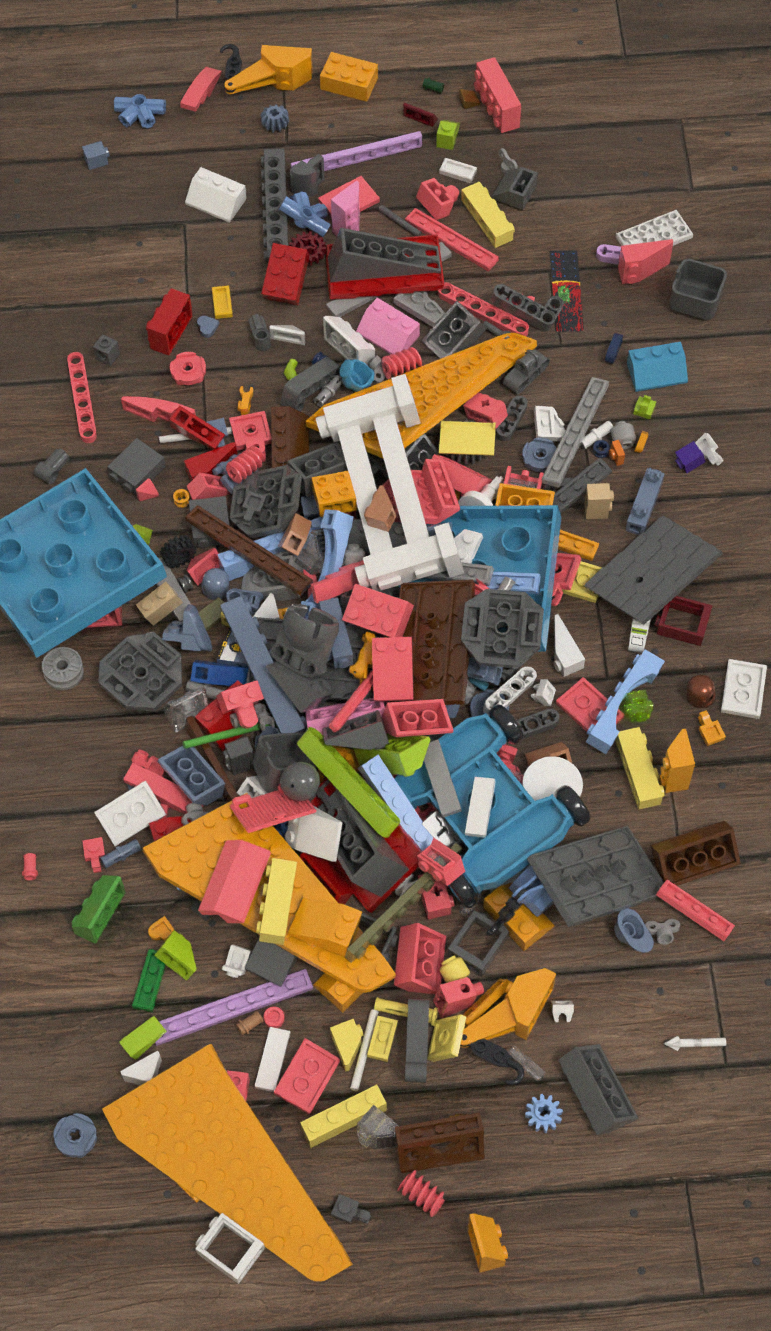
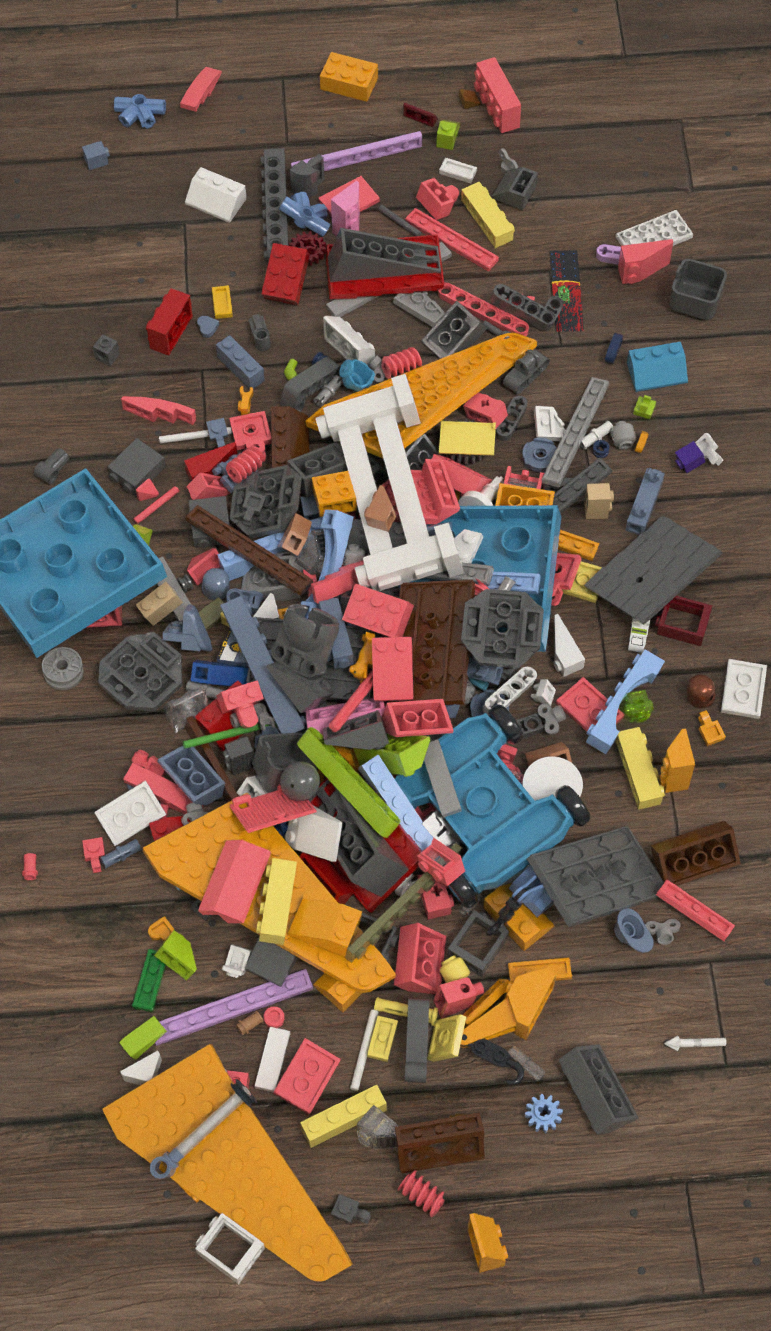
sand blue plate [54,1113,97,1158] -> none
coral beam [67,352,97,443] -> none
bright green slope [72,875,126,944] -> none
black tyre [160,535,197,568] -> none
red slope [169,405,225,450] -> none
coral plate [170,352,206,385] -> none
light orange bush [173,489,190,508] -> none
light orange slope [220,44,313,94] -> none
sand blue gear [261,103,289,133] -> none
white slope [270,325,305,345] -> none
light yellow slope [330,1019,364,1072] -> none
bright pink slope [356,298,420,354] -> none
dark green pin [422,77,445,94] -> none
white tile [465,777,496,838] -> none
white tile [551,1001,574,1022] -> none
orange plate [609,440,625,466] -> none
none -> coral bar [133,486,179,525]
none -> piece [150,1079,257,1179]
none -> sand blue brick [216,335,265,389]
none -> light orange tile [508,958,572,982]
none -> light grey piece [538,703,567,735]

